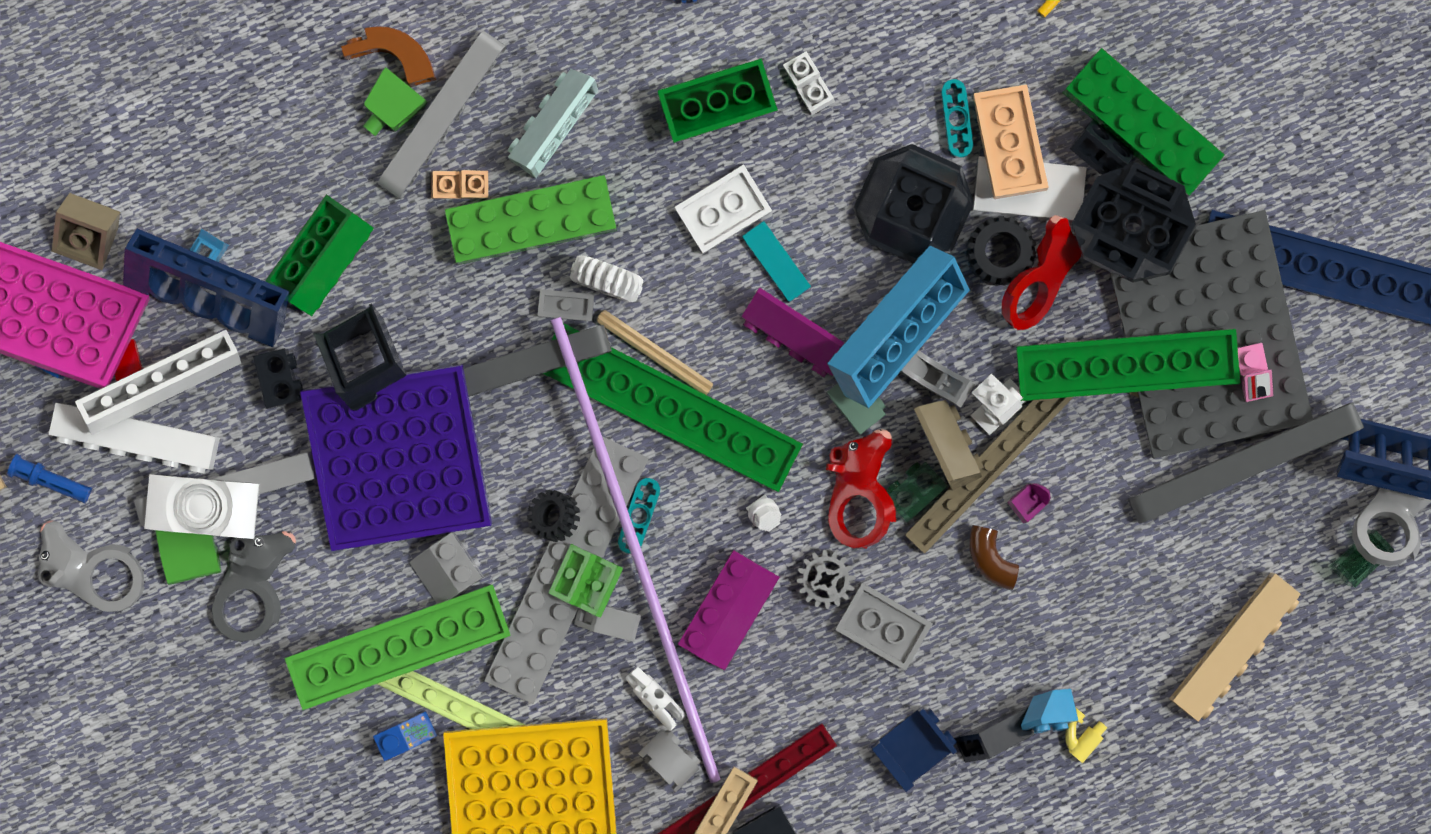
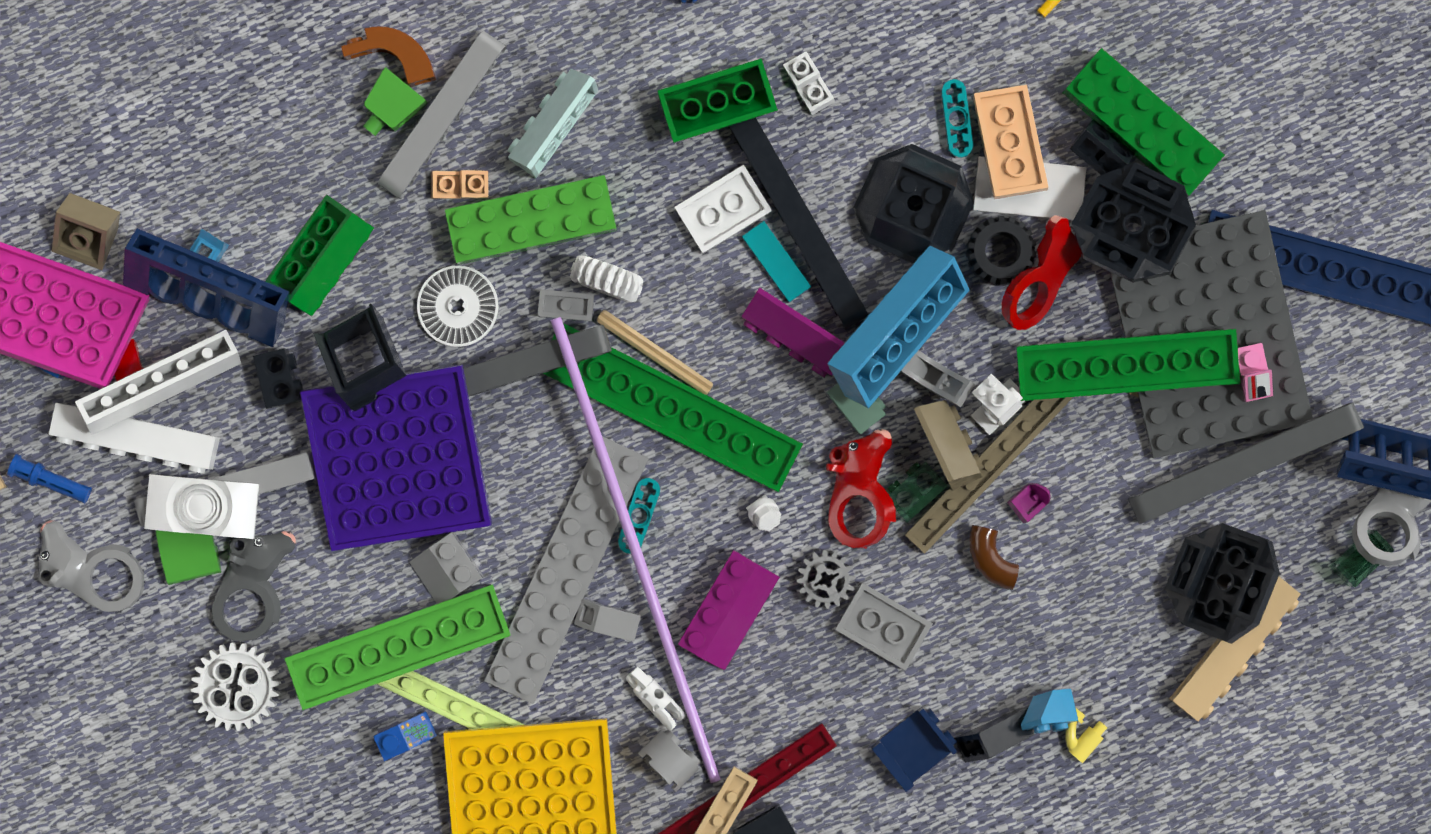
black tyre [527,490,580,542] -> none
bright green slope [549,544,623,618] -> none
none -> white gear [191,642,281,731]
none -> piece [417,266,499,347]
none -> black beam [728,118,868,330]
none -> black piece [1165,523,1280,644]

